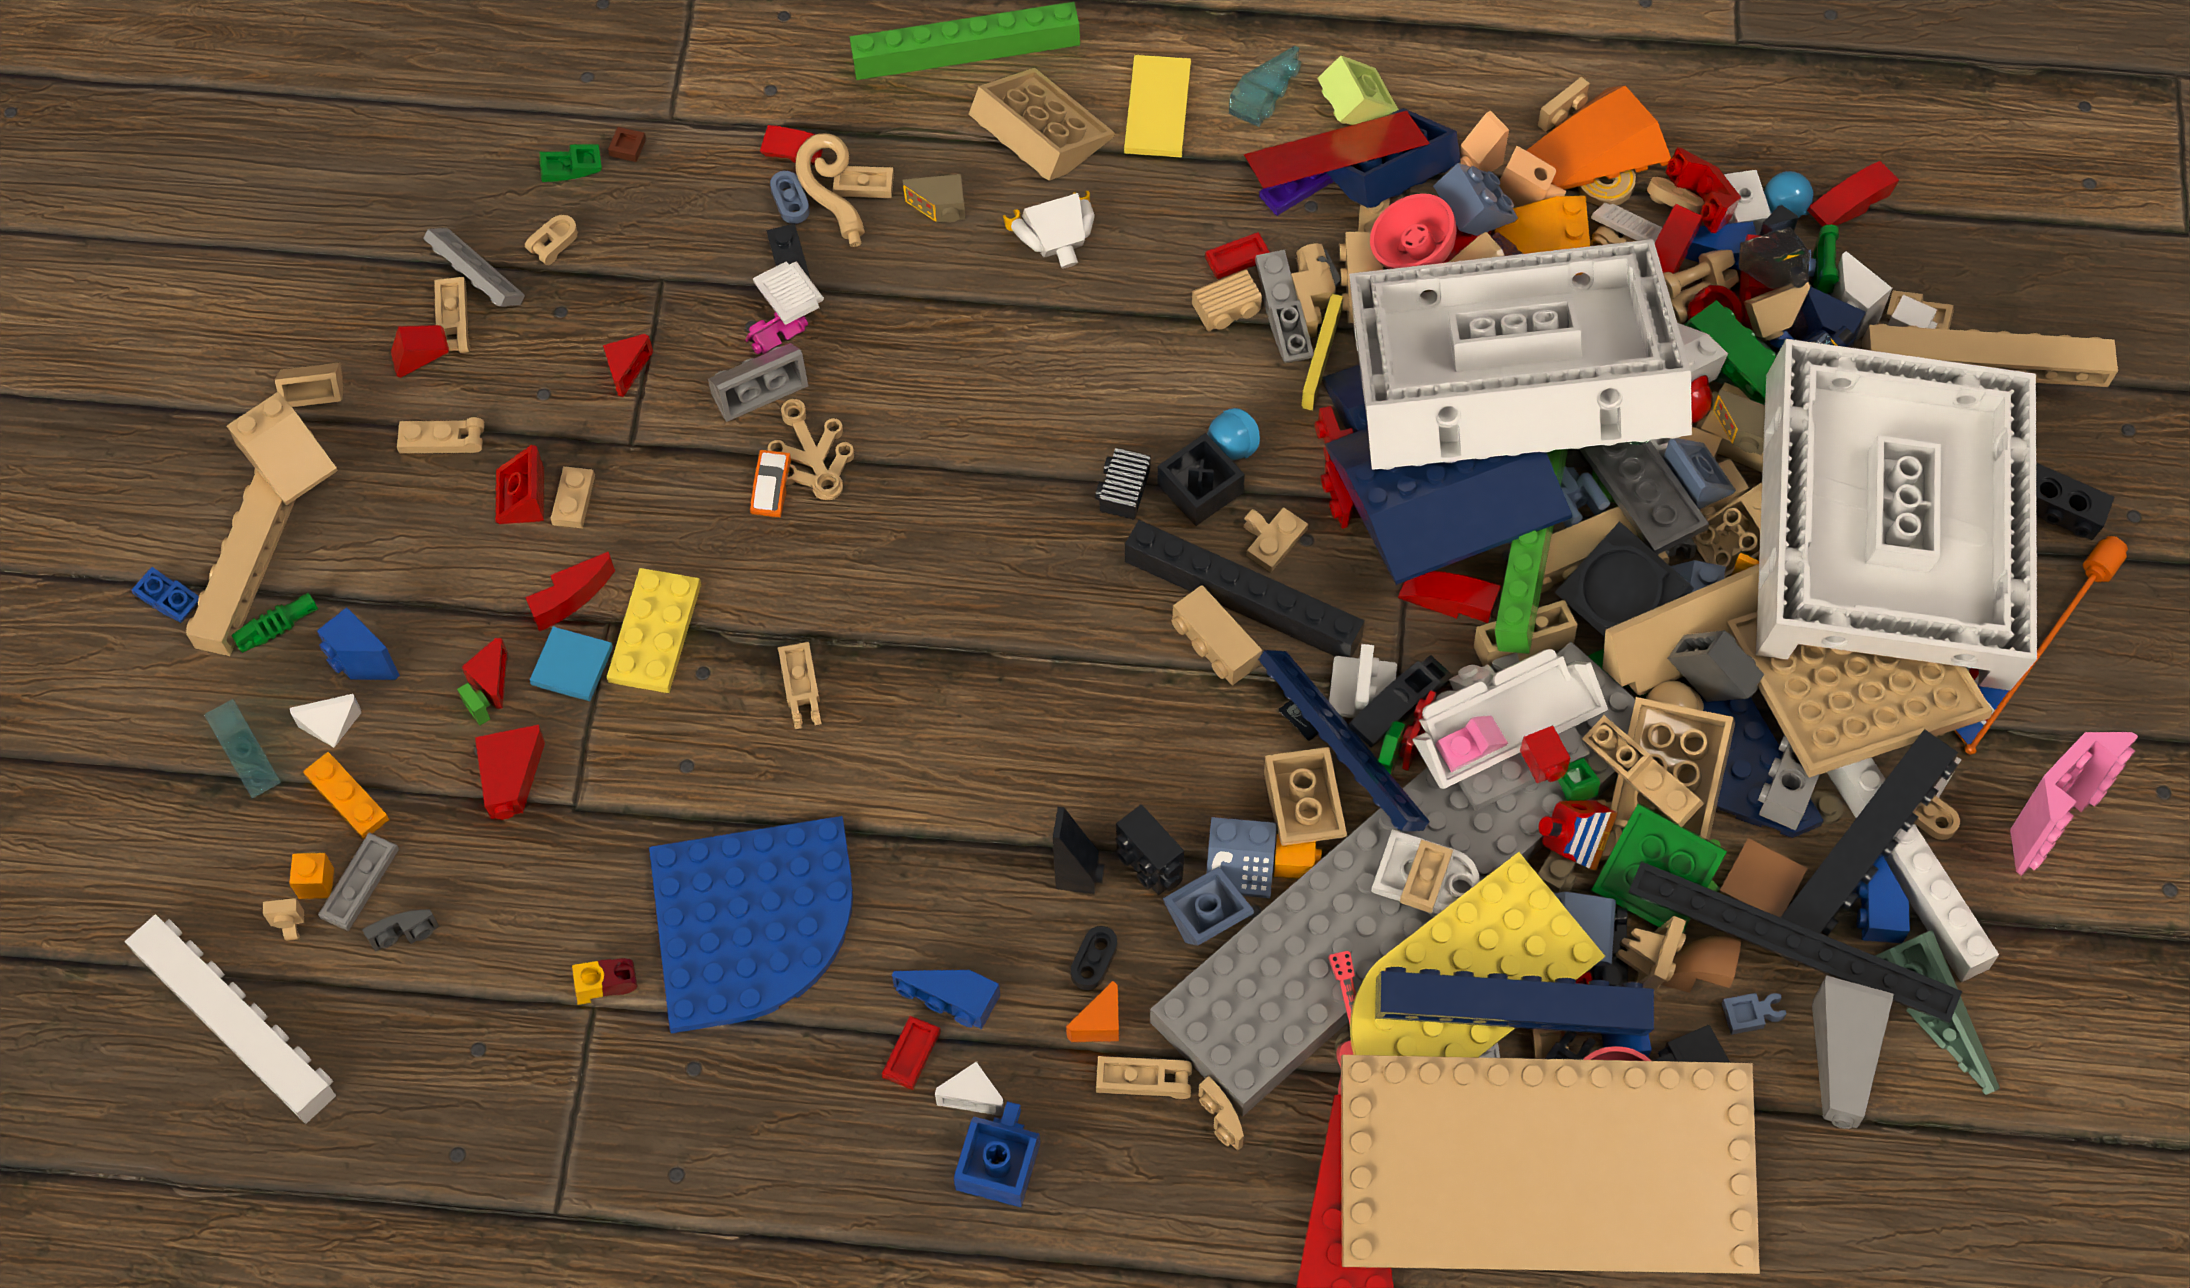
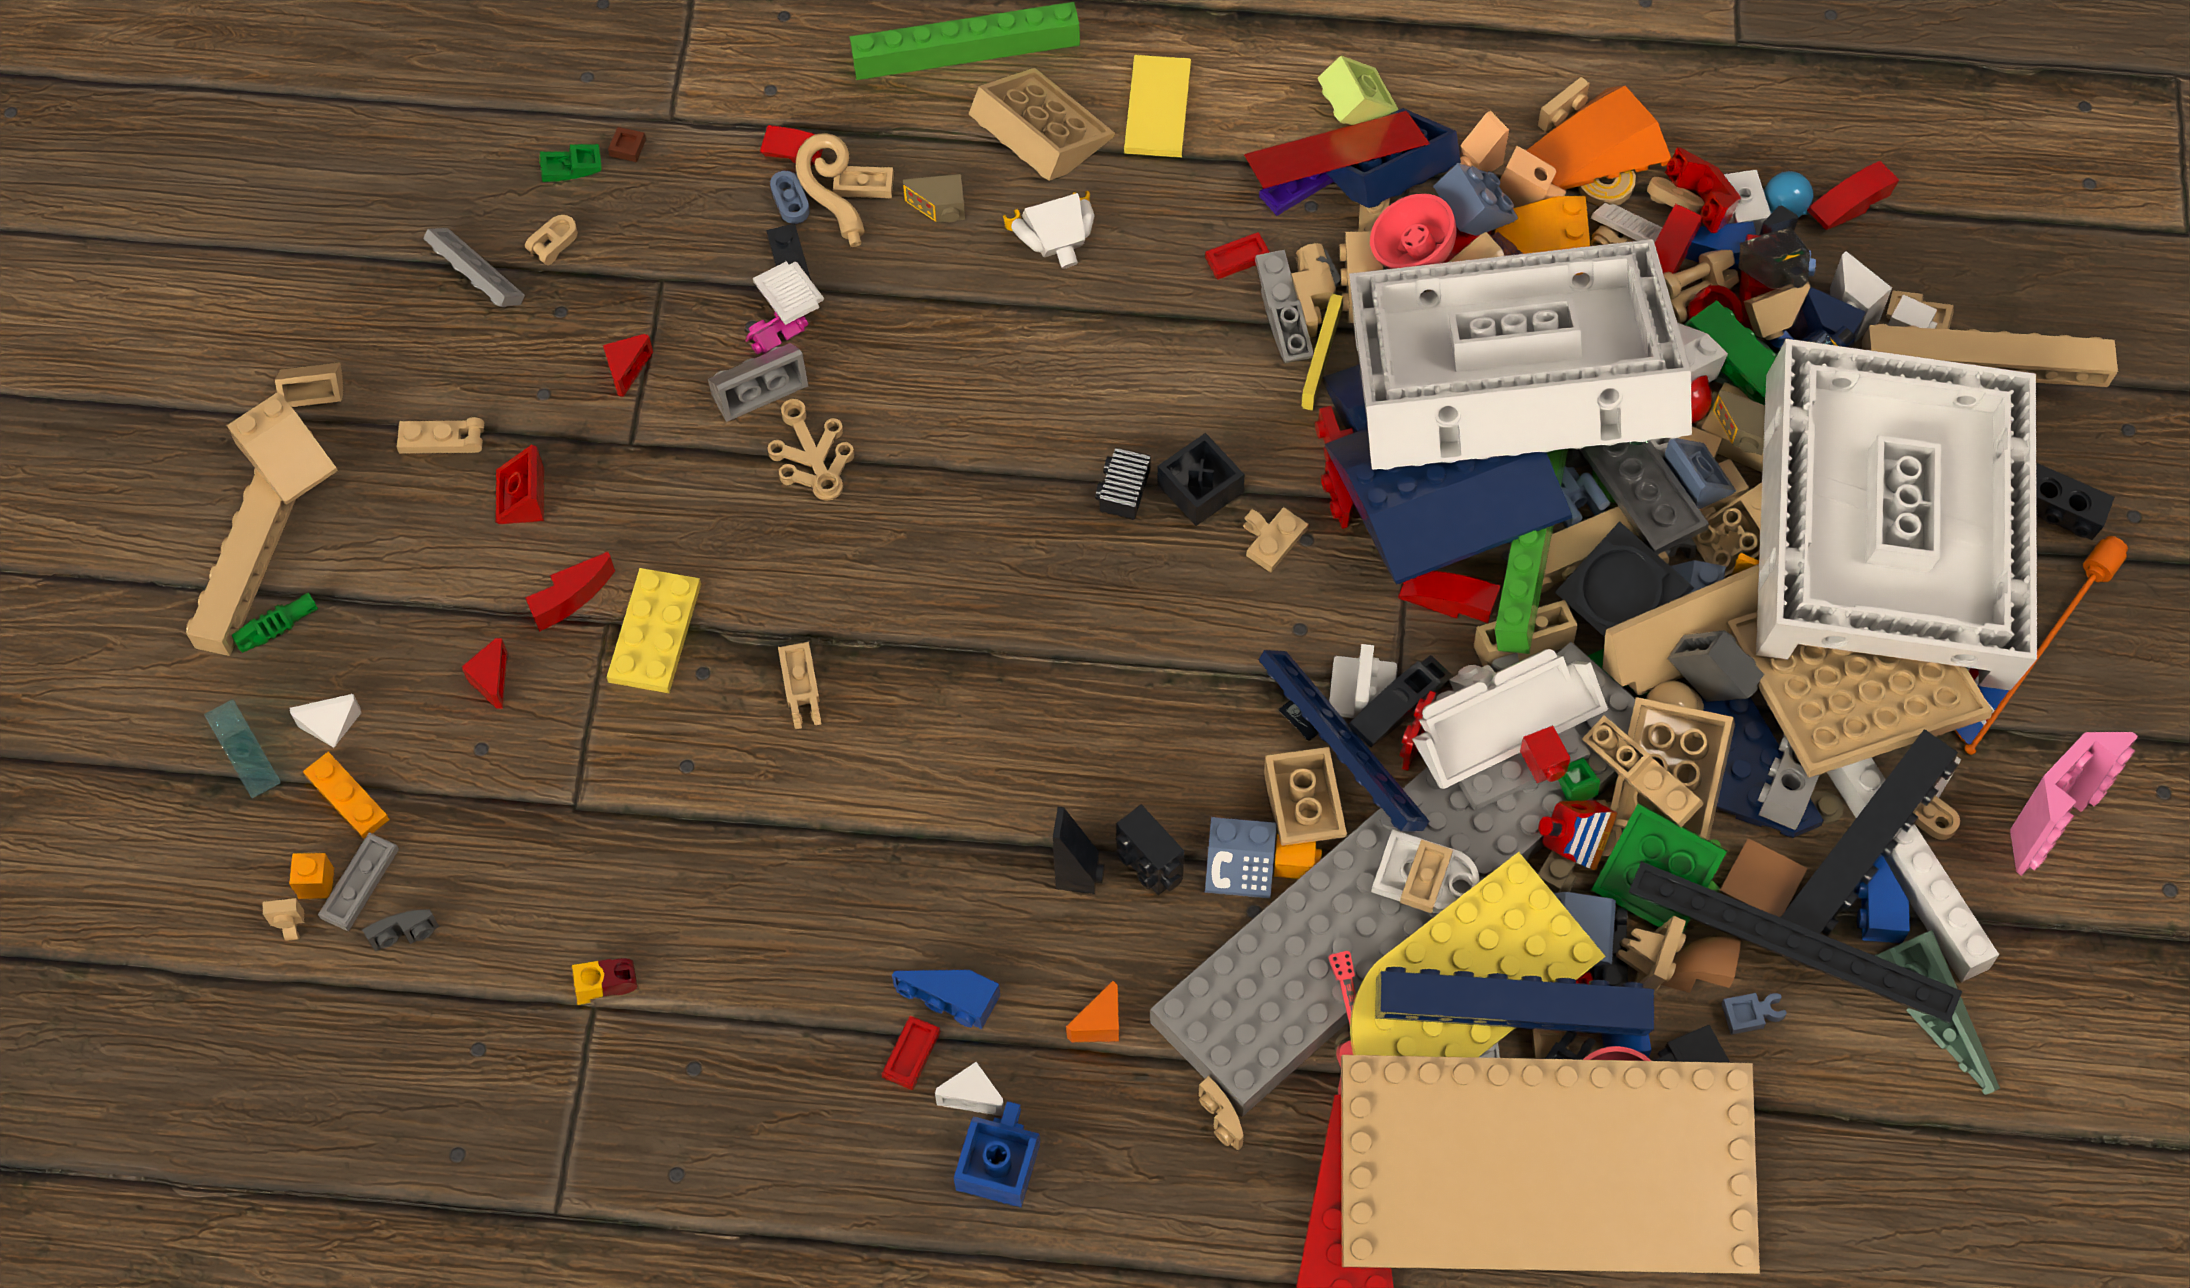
white brick [125,914,336,1124] -> none
blue slope [131,567,199,623] -> none
blue slope [317,607,400,680] -> none
red slope [391,325,450,378] -> none
tan plate [434,277,470,355] -> none
bright green plate [457,683,490,726] -> none
red slope [475,724,545,820] -> none
dark azure tile [529,627,613,701] -> none
tan plate [551,466,595,529] -> none
blue plate [649,816,853,1034] -> none
slope [750,450,791,518] -> none
black plate [1071,926,1117,990] -> none
tan plate [1096,1056,1192,1099] -> none
black brick [1125,520,1365,658] -> none
sand blue slope [1163,867,1254,946] -> none
tan brick [1172,585,1263,686] -> none
tan brick [1192,269,1262,332] -> none
dark azure helmet [1207,408,1260,461] -> none
clear light blue slope [1229,46,1301,127] -> none
green tile [1378,721,1405,775] -> none
bright pink slope [1435,716,1508,773] -> none
green plate [1812,225,1839,294] -> none
light grey slope [1812,975,1894,1129] -> none

